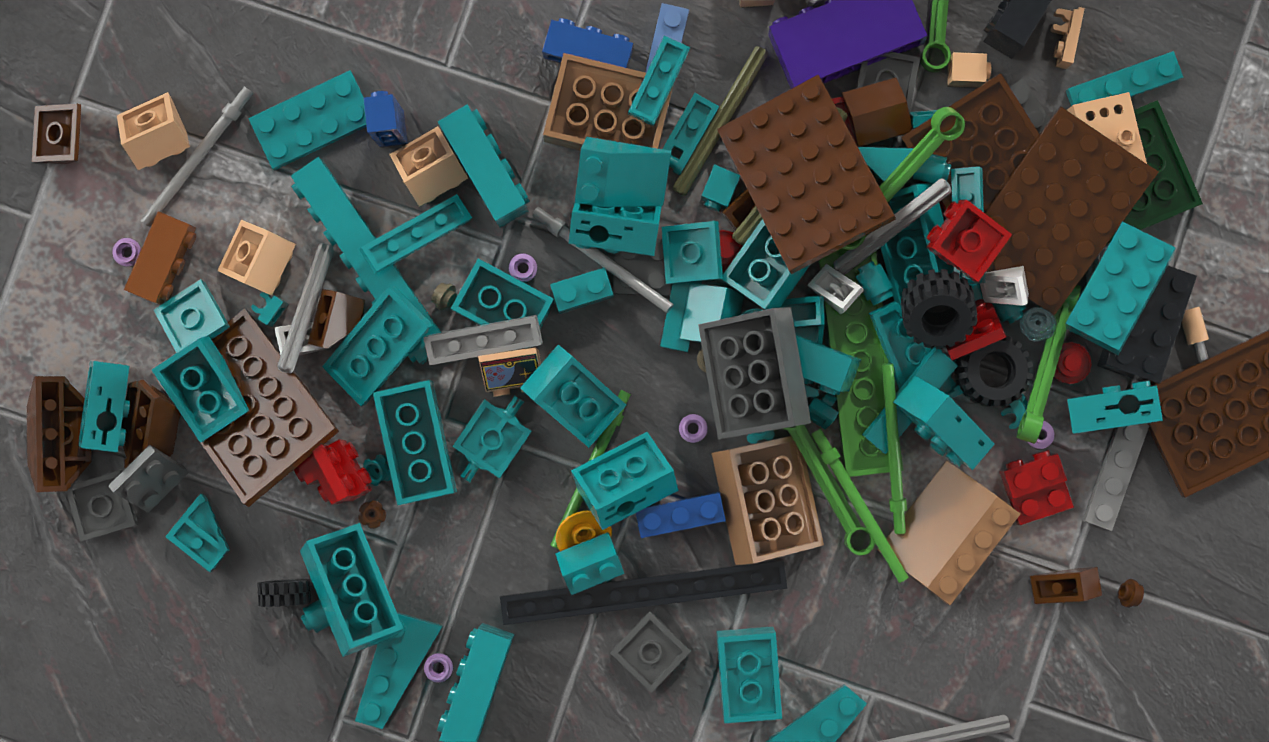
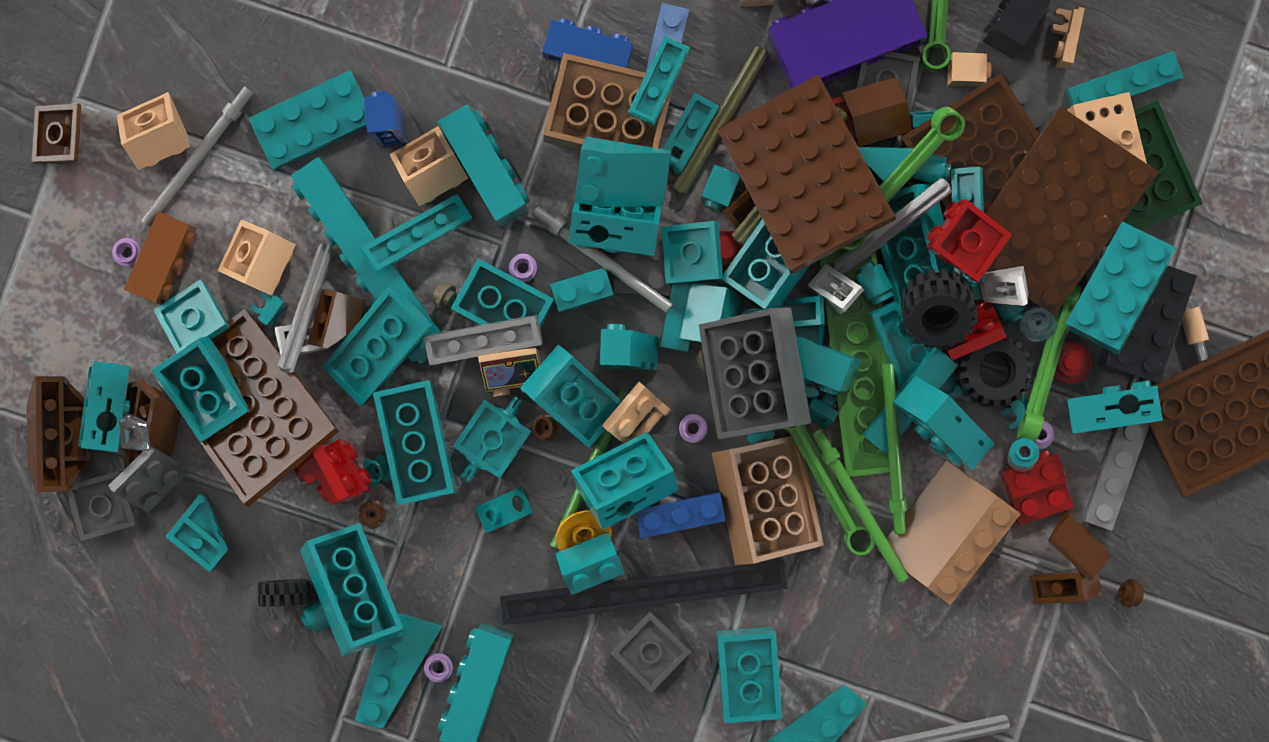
none -> clear slope [119,414,151,451]
none -> teal bracket [475,487,533,533]
none -> reddish brown plate [533,413,560,441]
none -> teal wedge [600,324,659,371]
none -> light nougat plate [602,382,671,444]
none -> teal brick [1007,438,1039,472]
none -> reddish brown slope [1048,510,1111,581]

